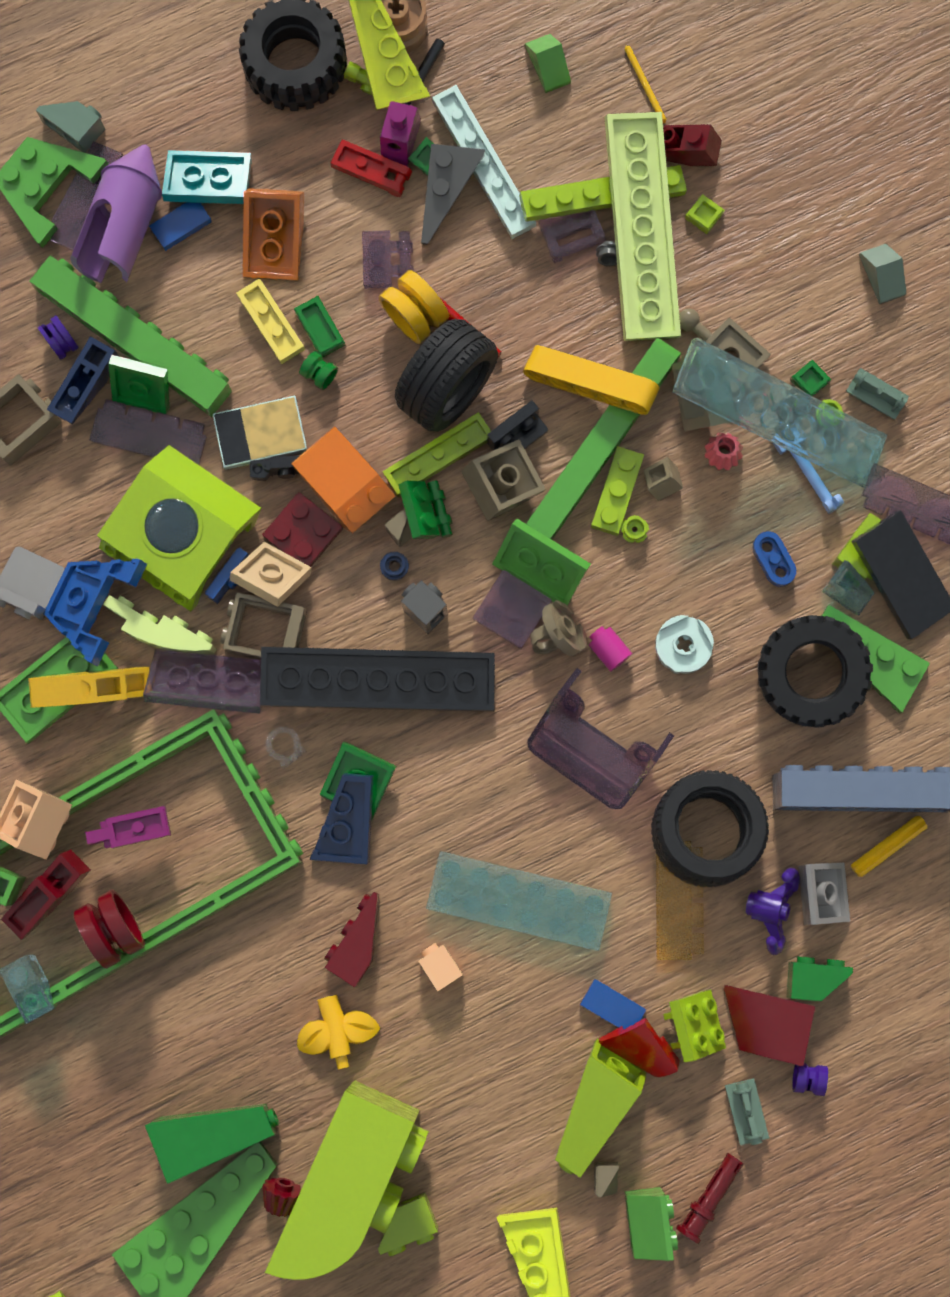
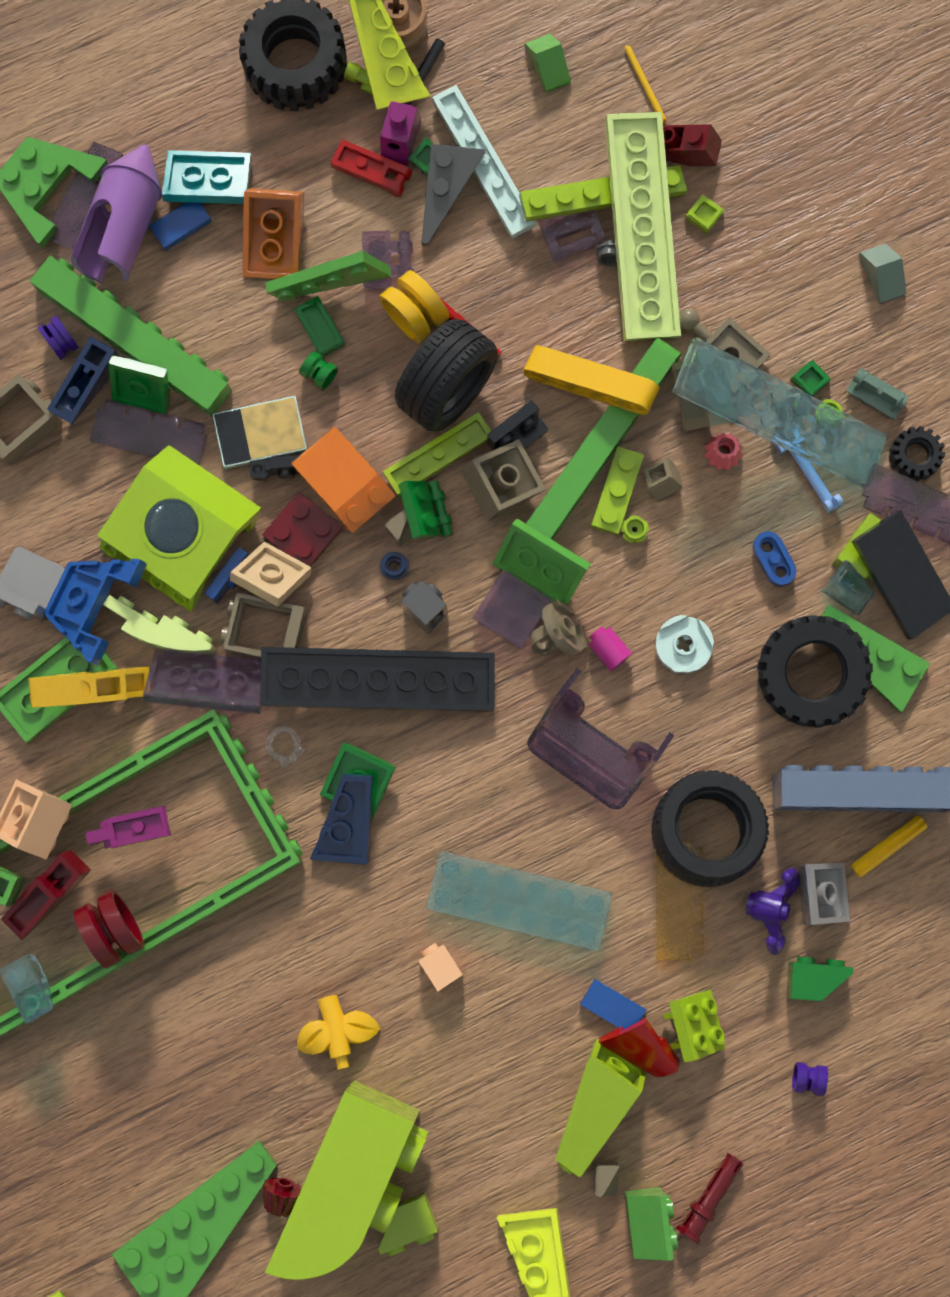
sand green slope [36,101,105,153] -> none
green slope [145,1104,279,1184] -> none
light yellow plate [236,279,305,364] -> none
dark red slope [324,892,379,987] -> none
dark red slope [723,985,815,1066] -> none
sand green hinge [725,1078,769,1146] -> none
none -> bright green wing [266,251,392,301]
none -> black tyre [889,426,945,482]

